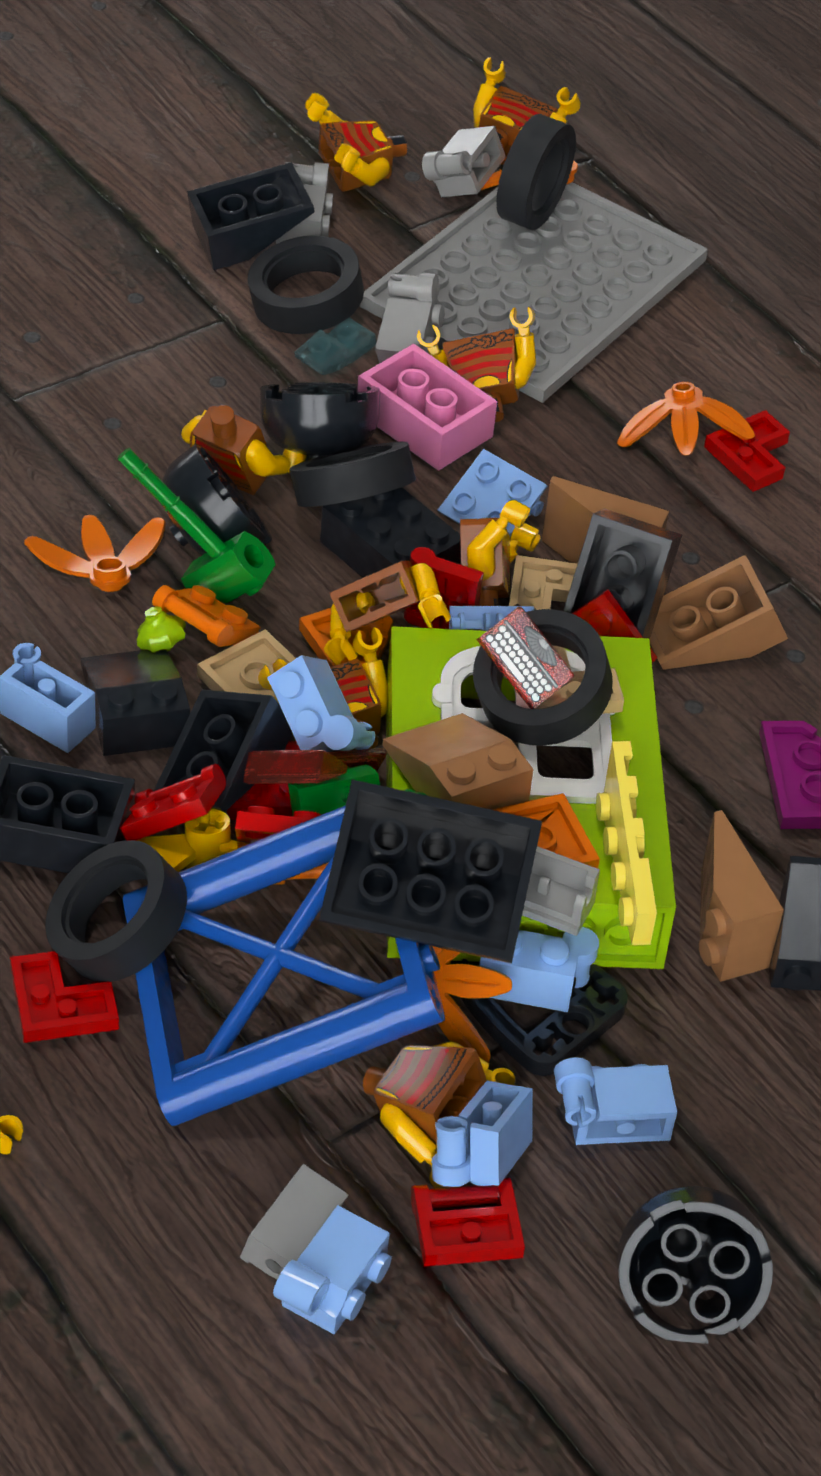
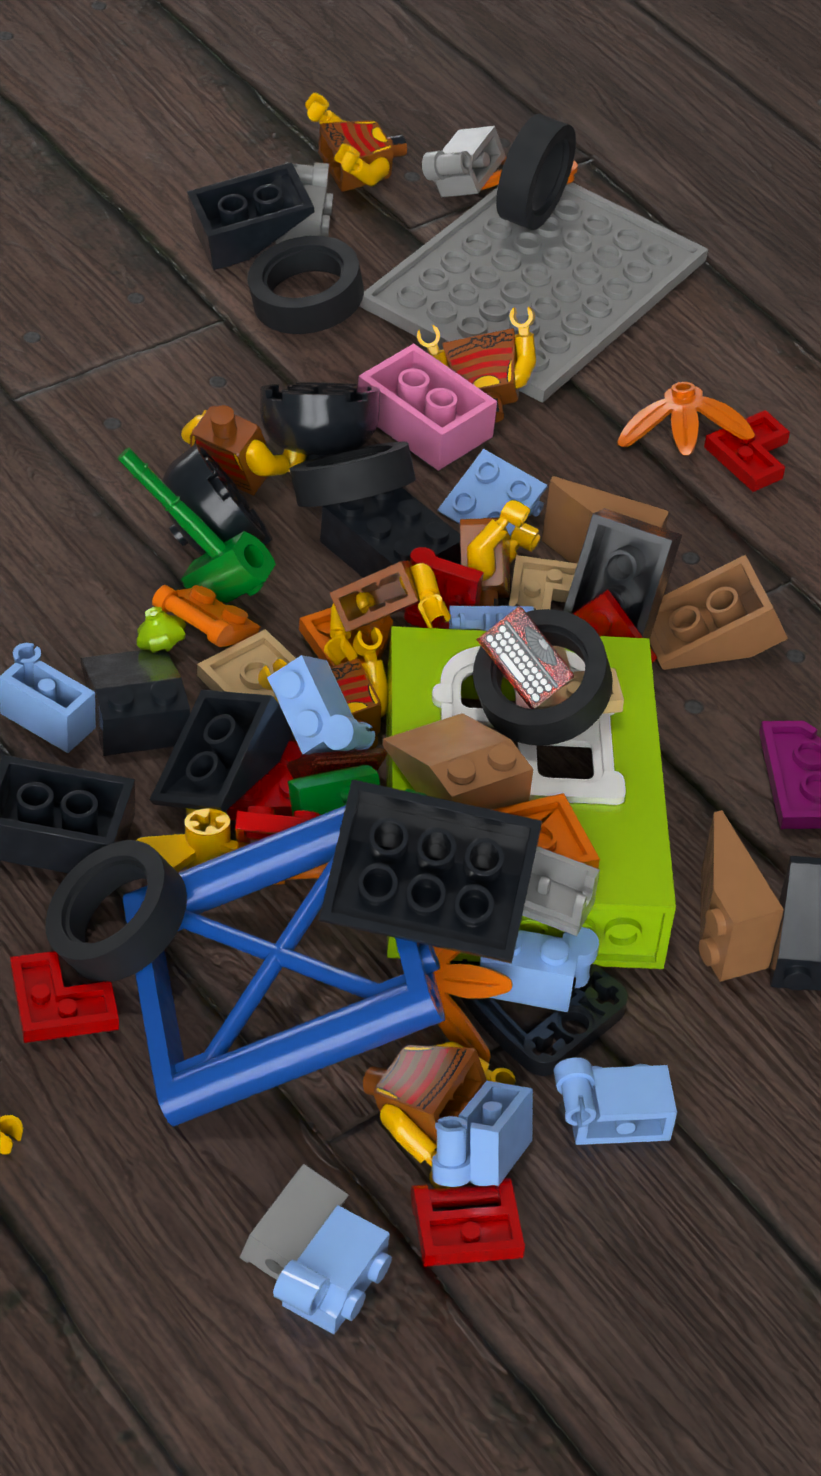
orange plant [24,515,166,592] -> none
red plate [120,764,226,841] -> none
clear red slope [244,750,348,784] -> none
clear light blue slope [294,318,376,375] -> none
light grey hinge [375,272,445,363] -> none
torso [473,57,581,156] -> none
light yellow wing [596,741,657,945] -> none
black cylinder [617,1186,773,1344] -> none

